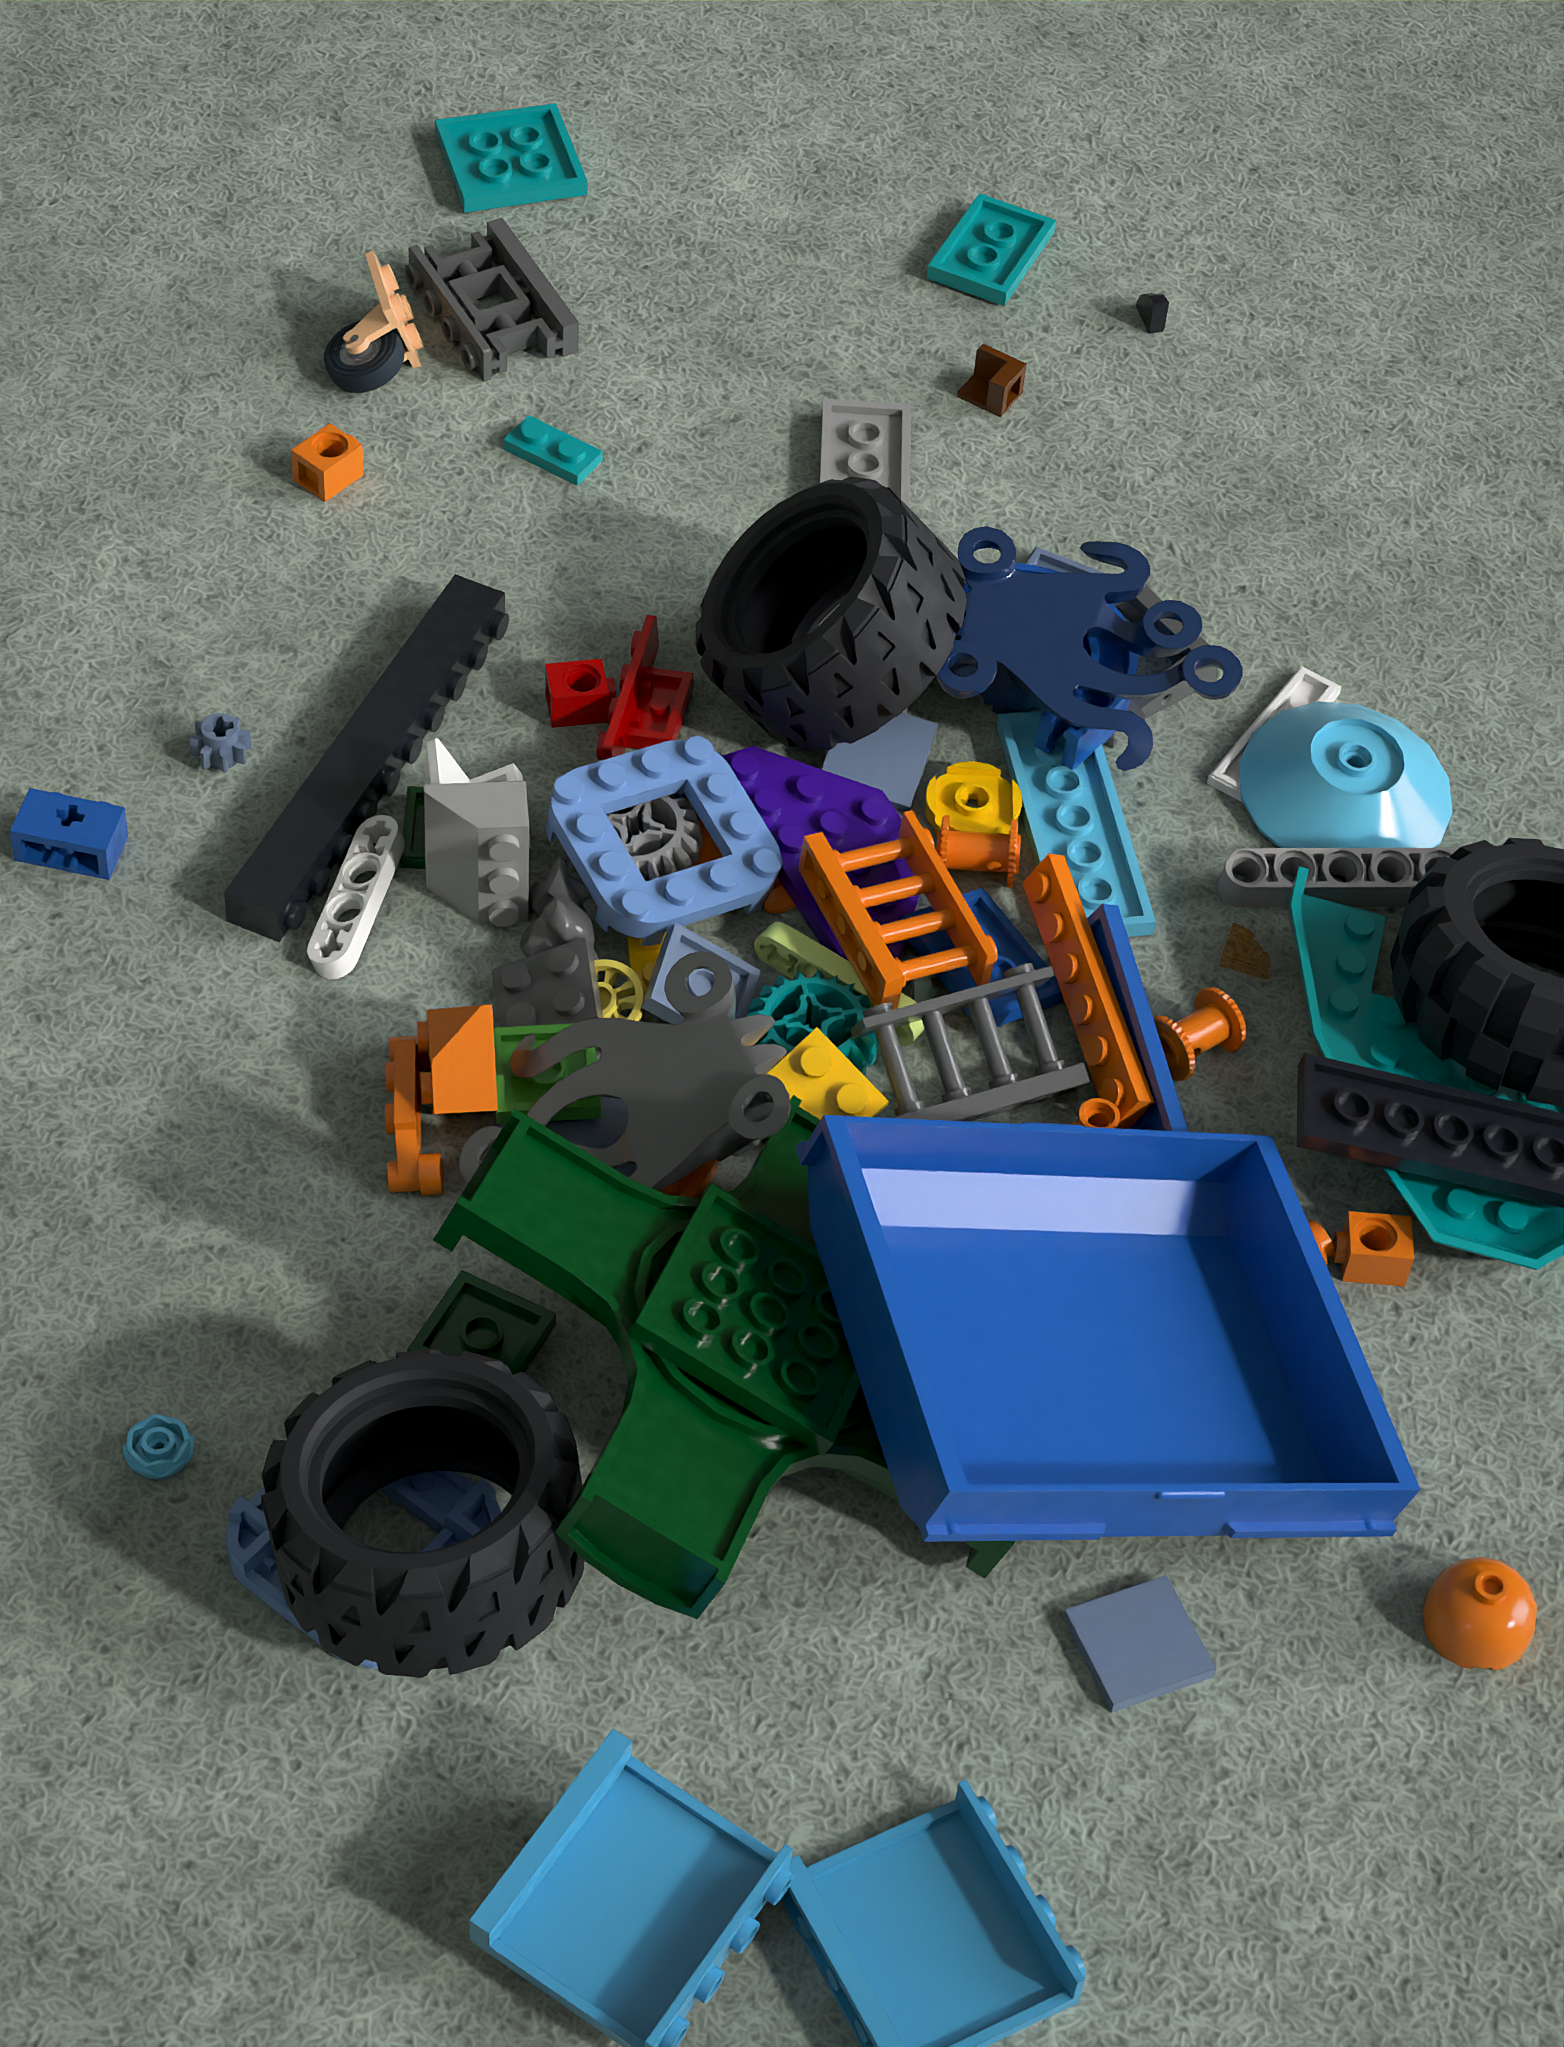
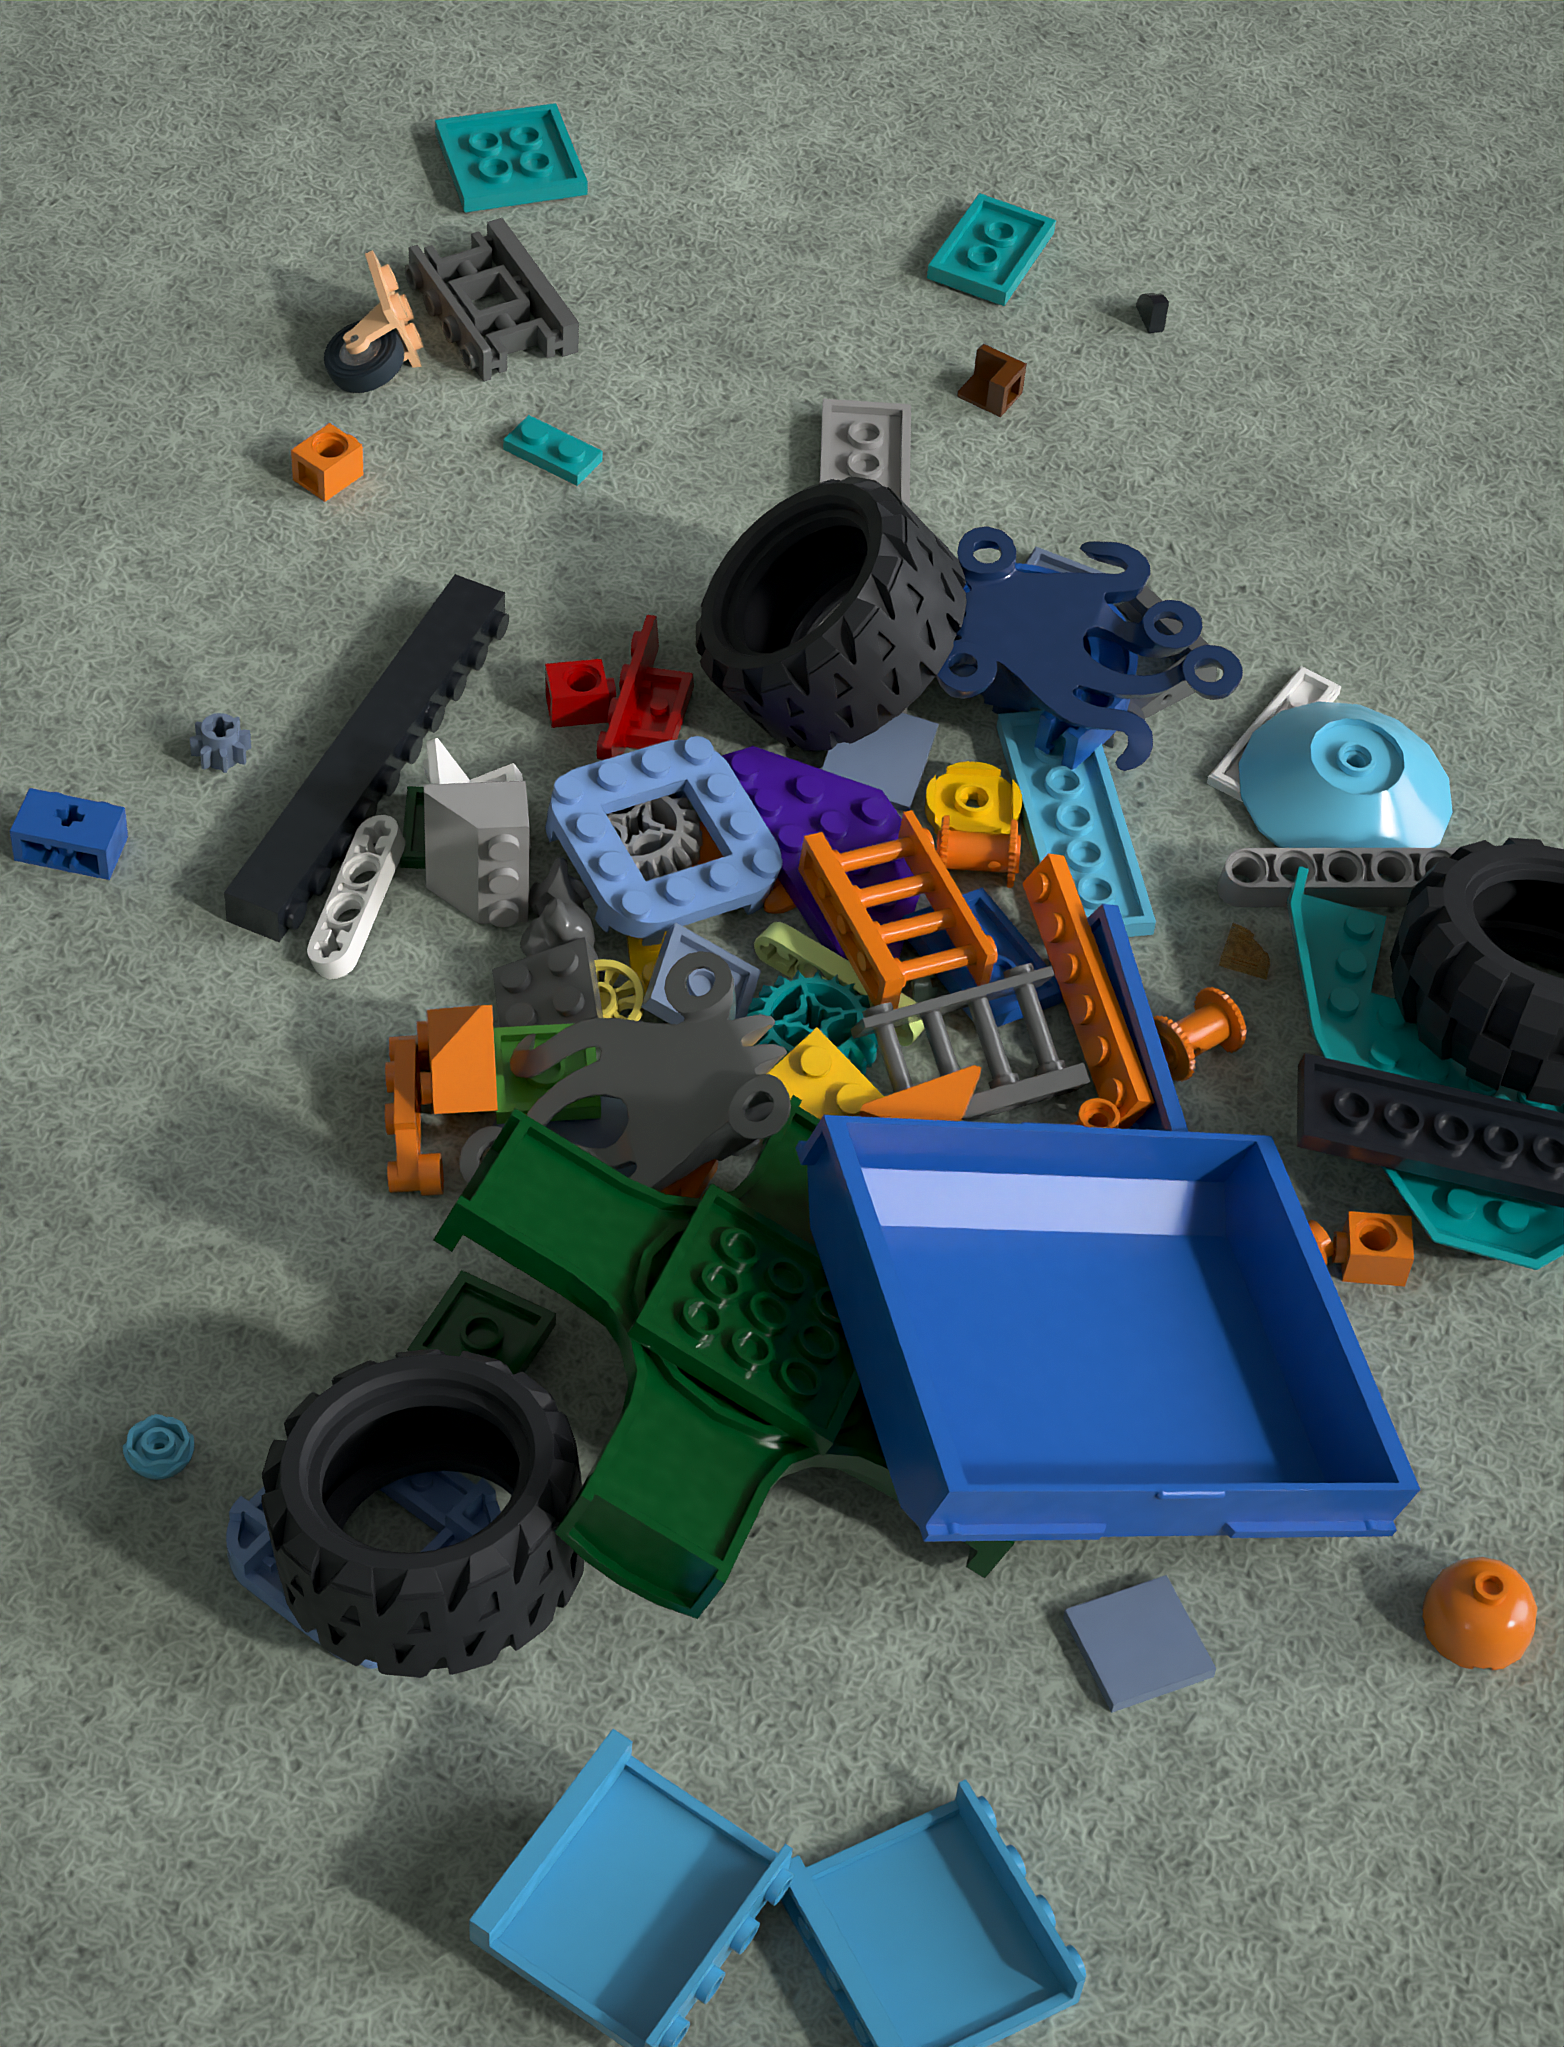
none -> orange tile [859,1065,982,1121]

